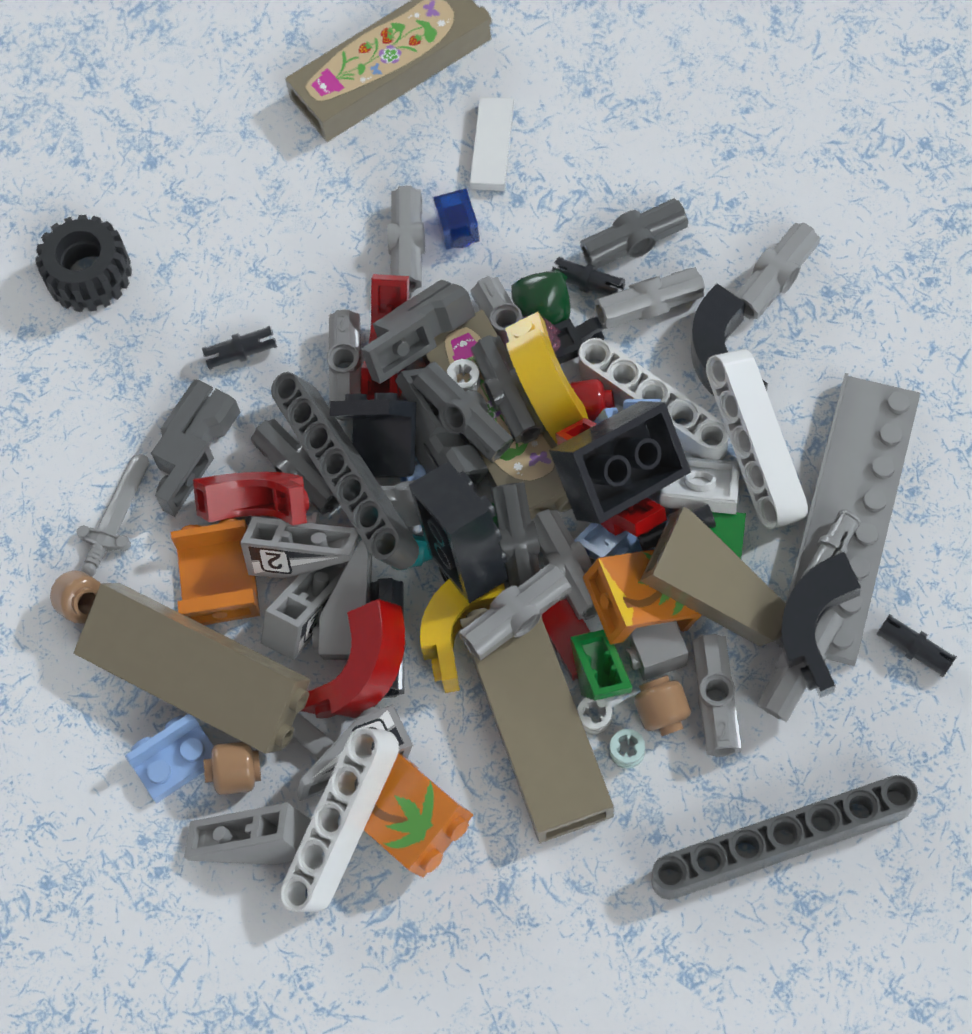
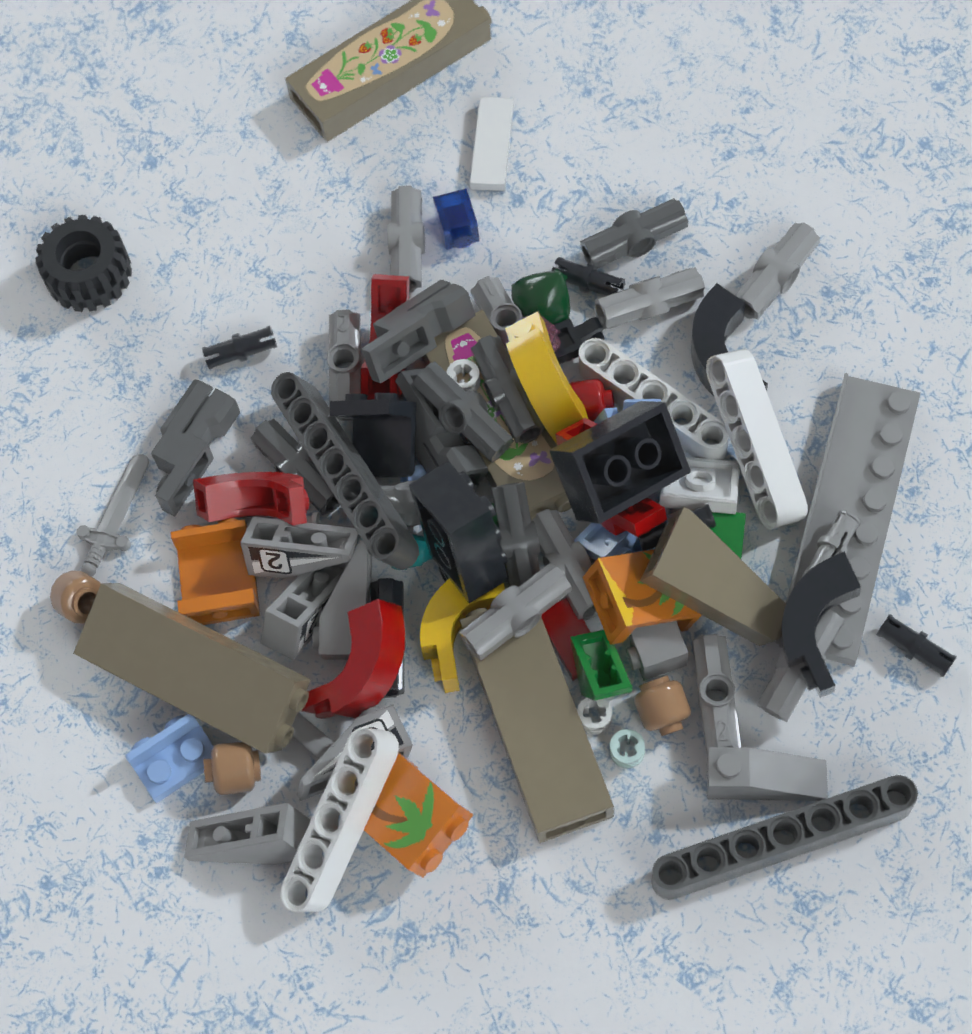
none -> light grey slope [707,747,828,801]

